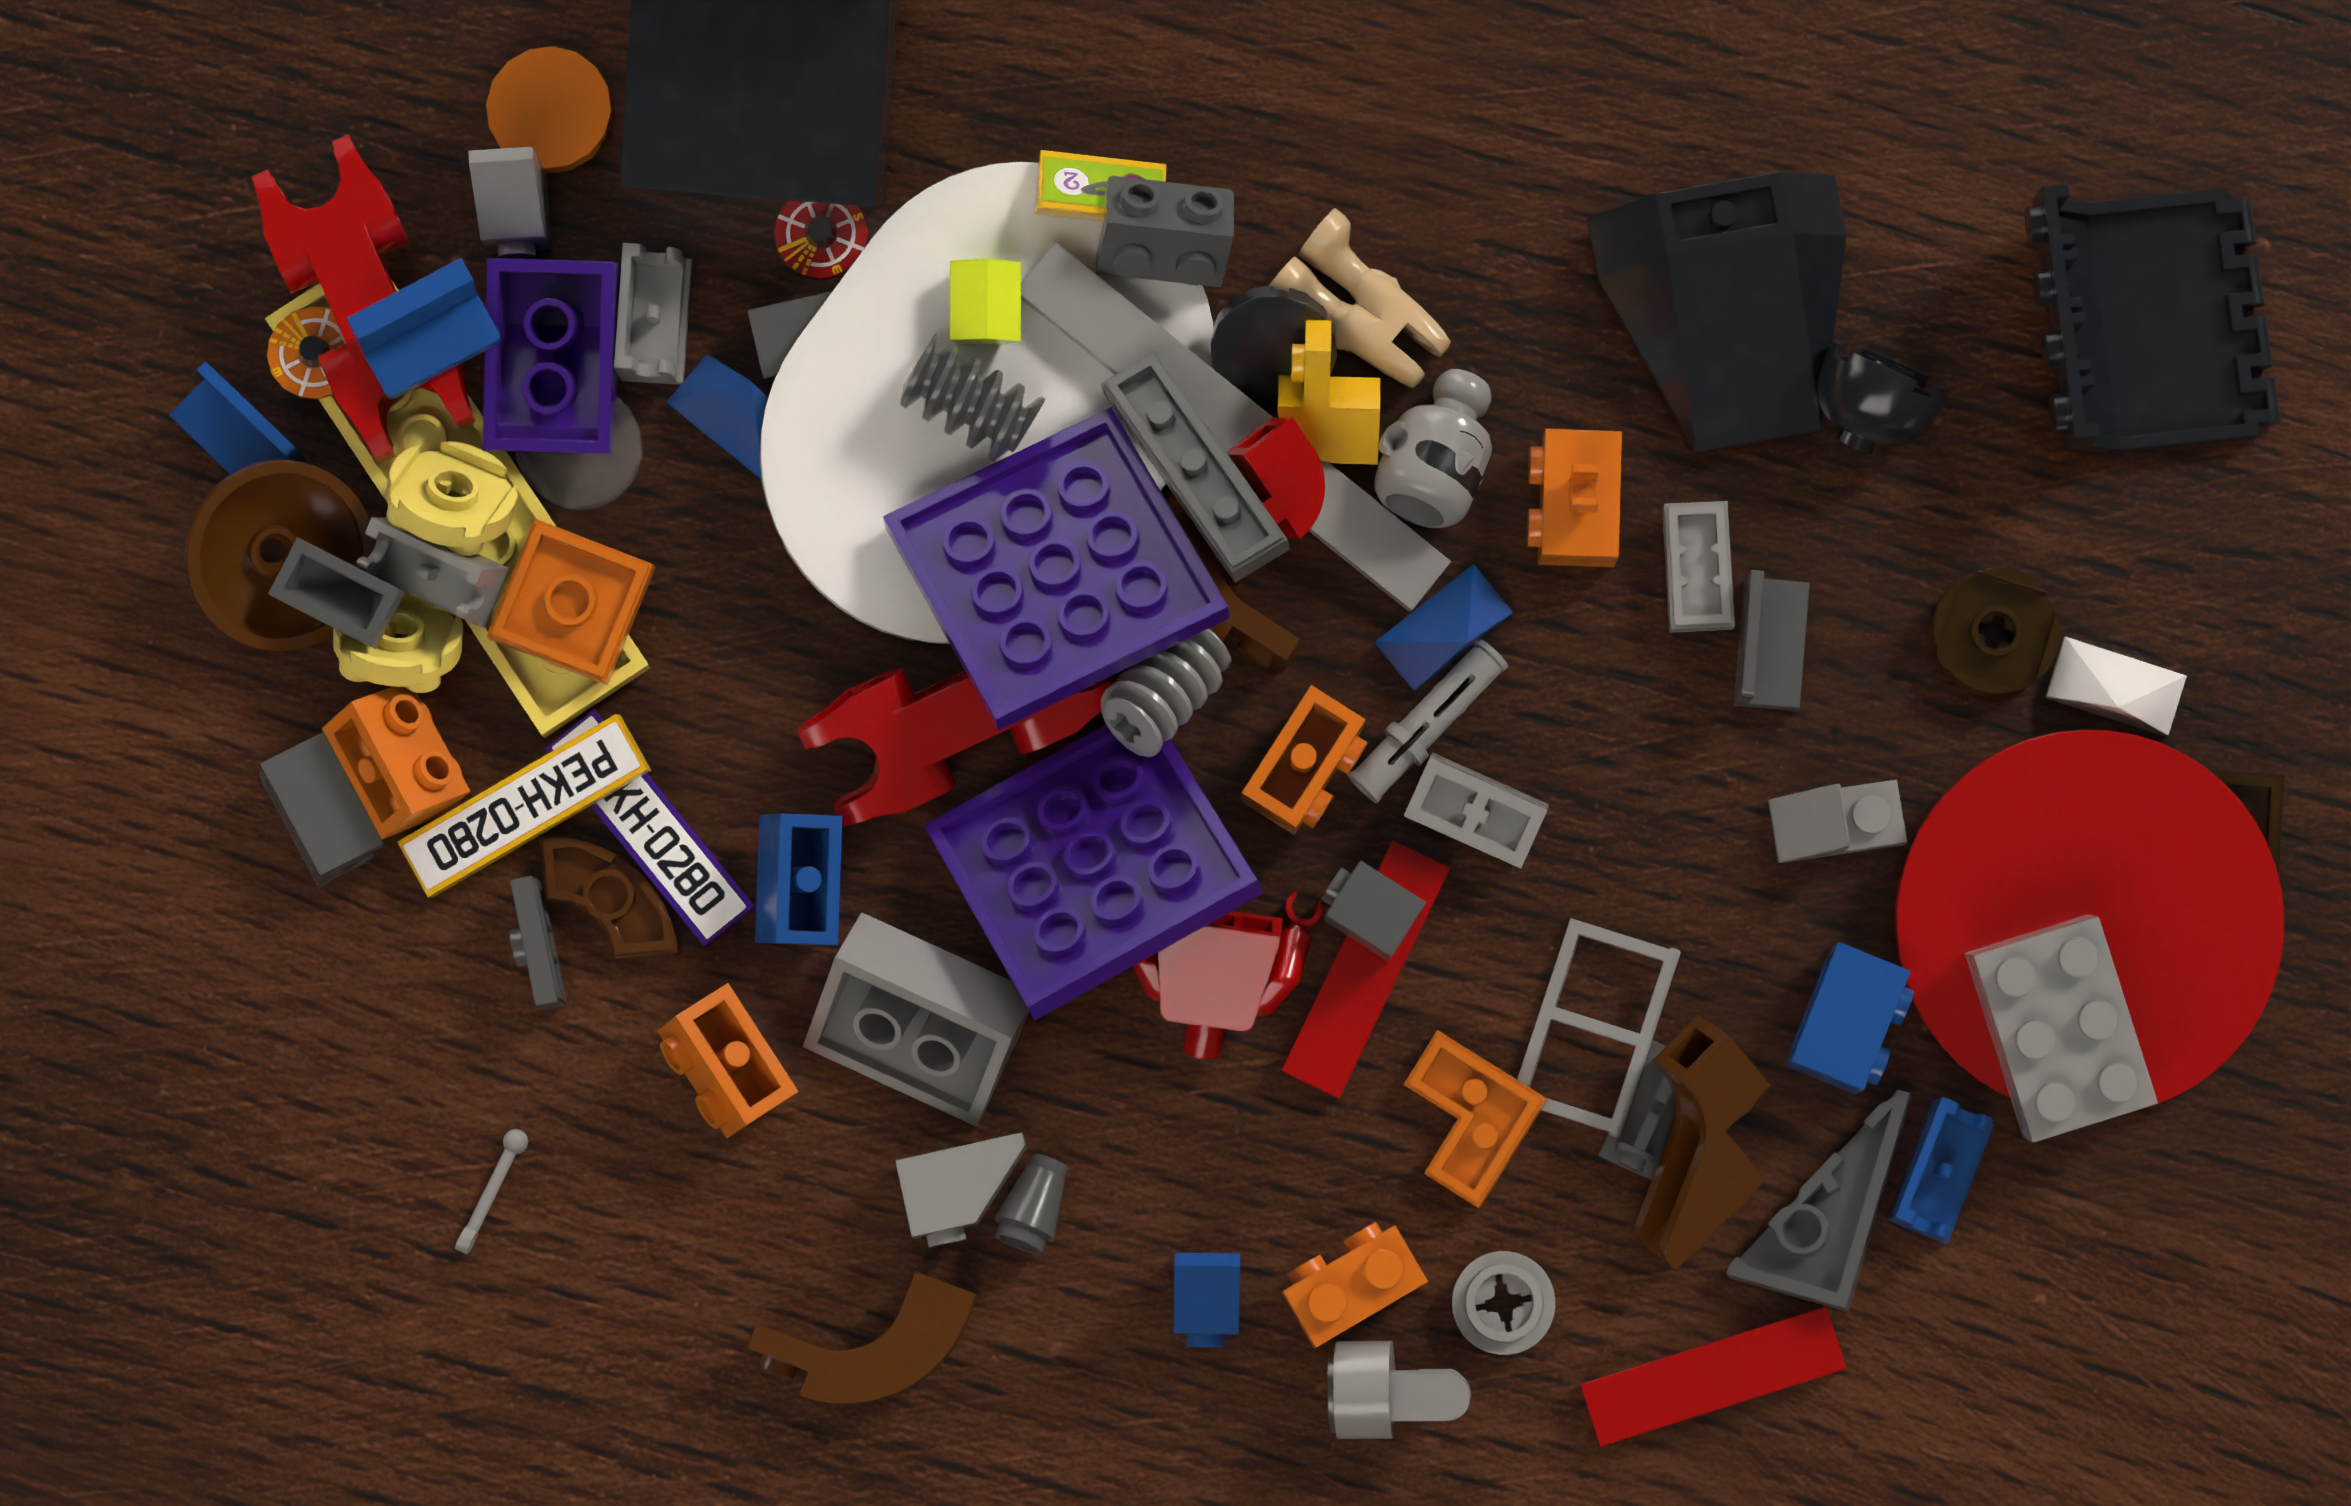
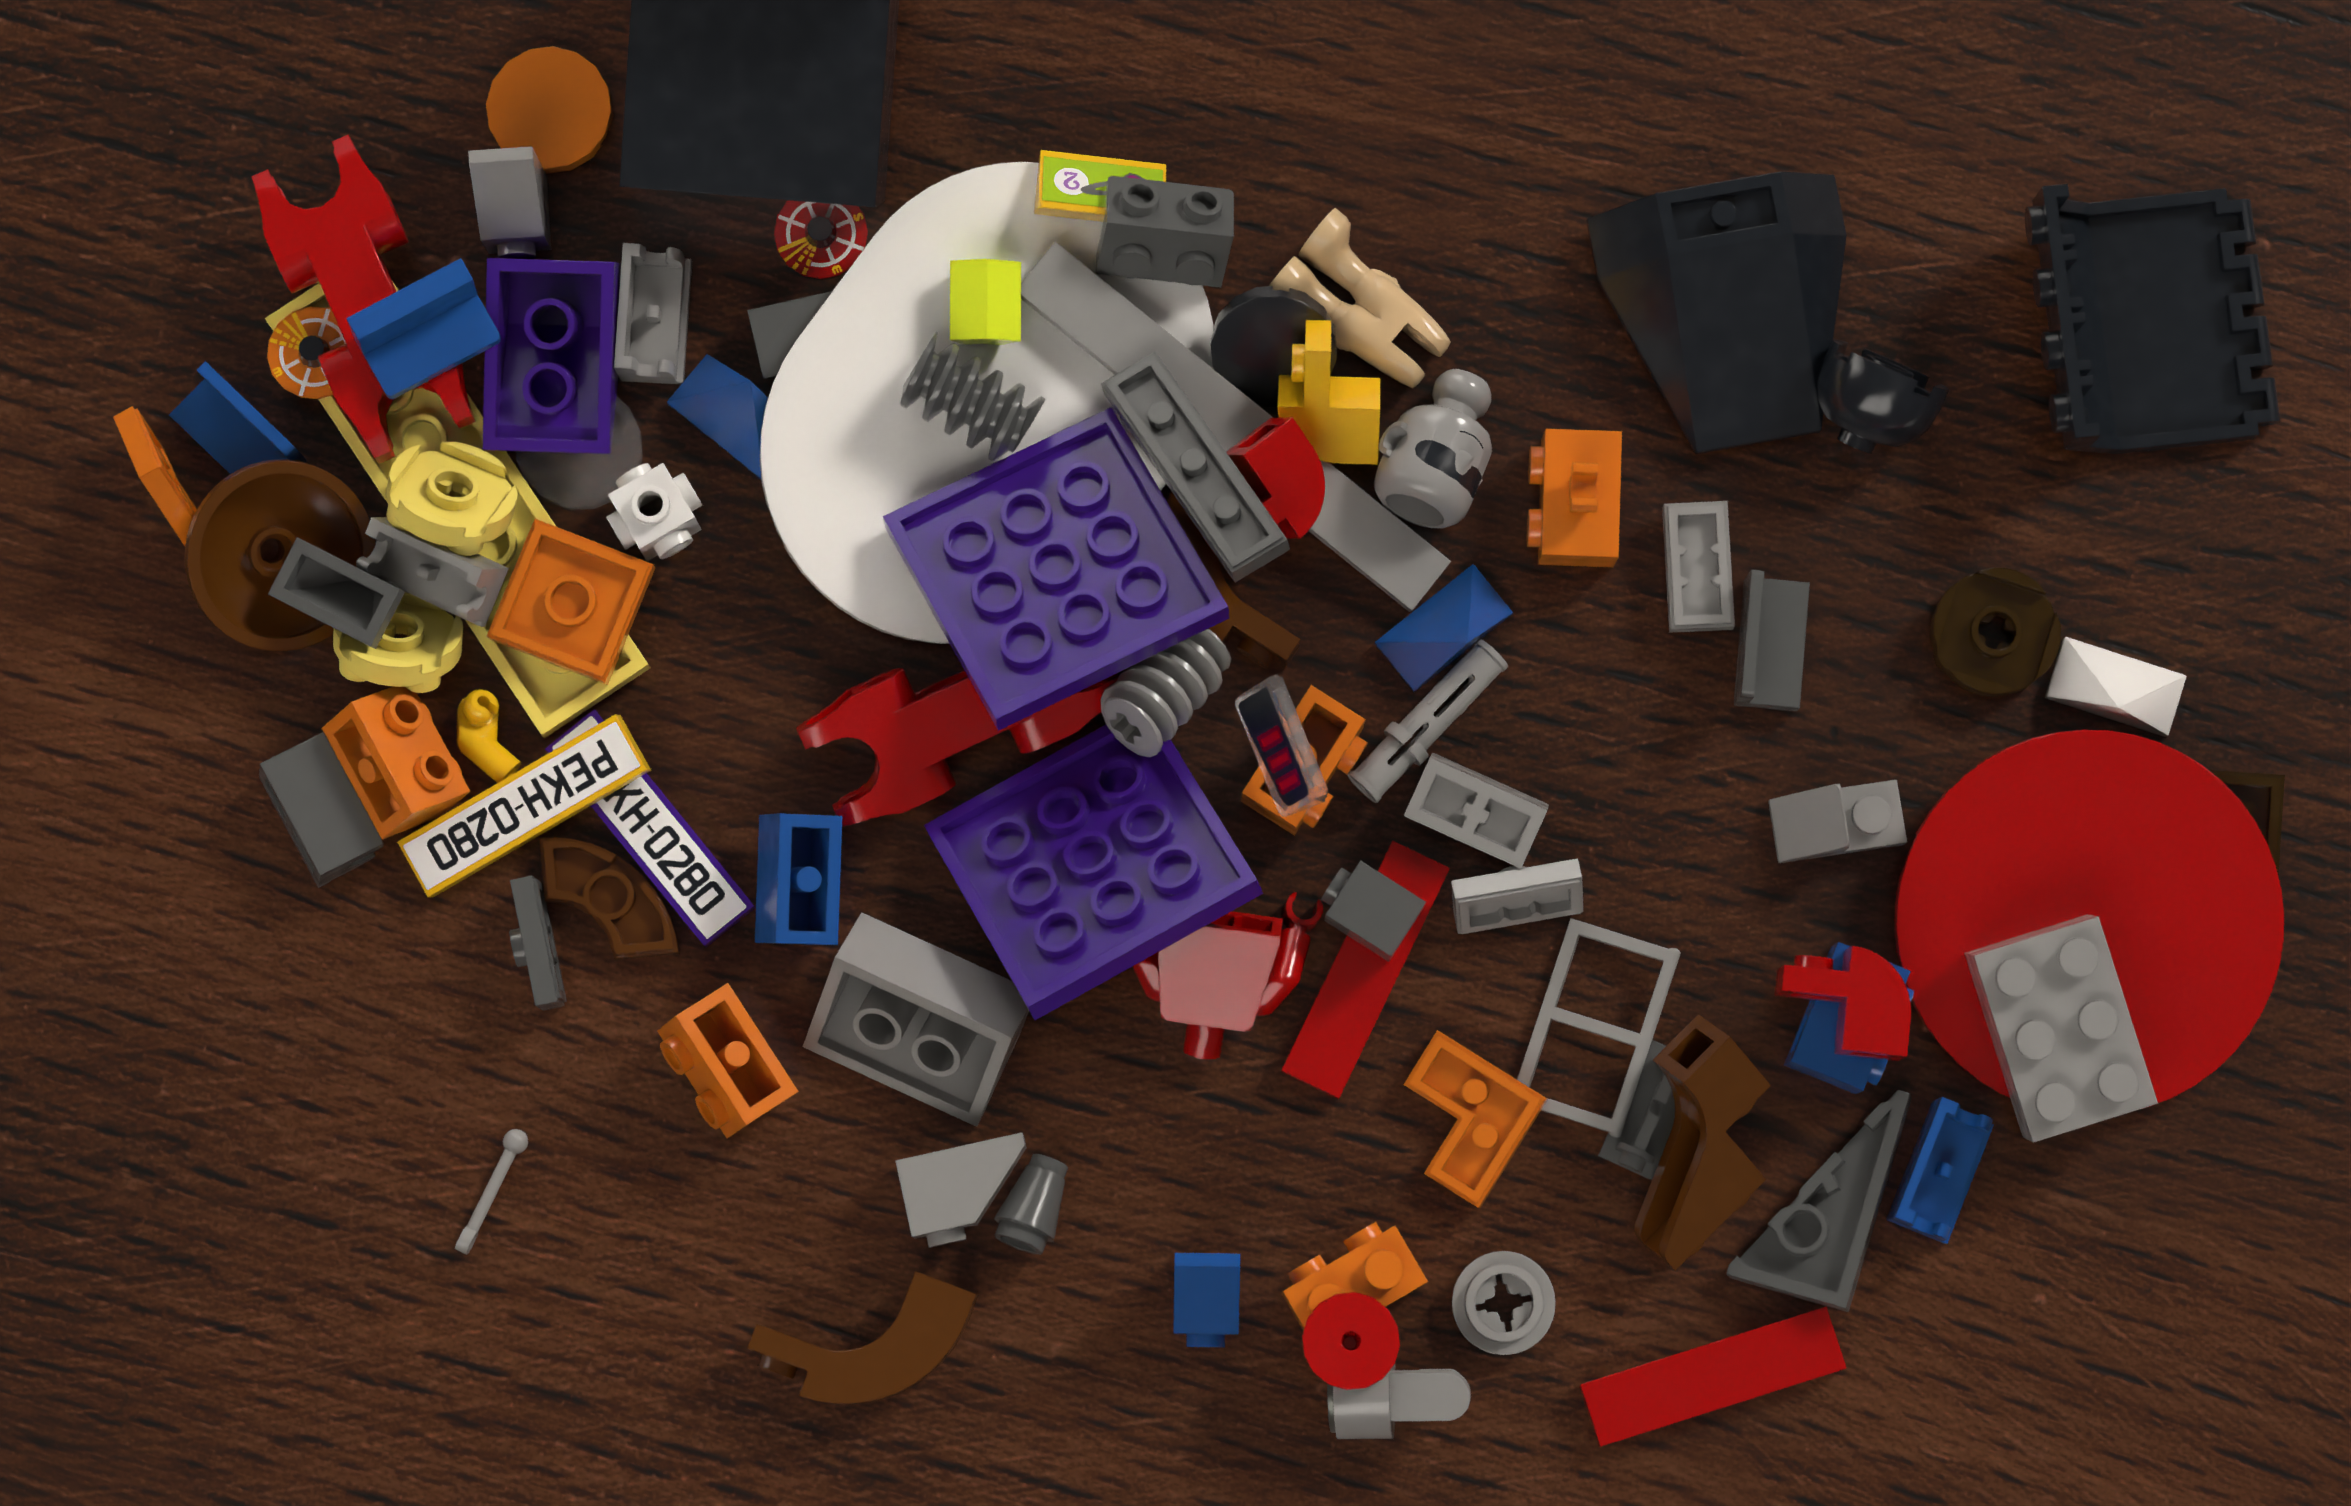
none -> orange tile [113,406,197,546]
none -> yellow arm [457,689,521,783]
none -> white brick [606,463,702,561]
none -> slope [1235,674,1328,817]
none -> red piece [1302,1292,1400,1390]
none -> light grey plate [1451,858,1583,934]
none -> red brick [1775,946,1911,1061]

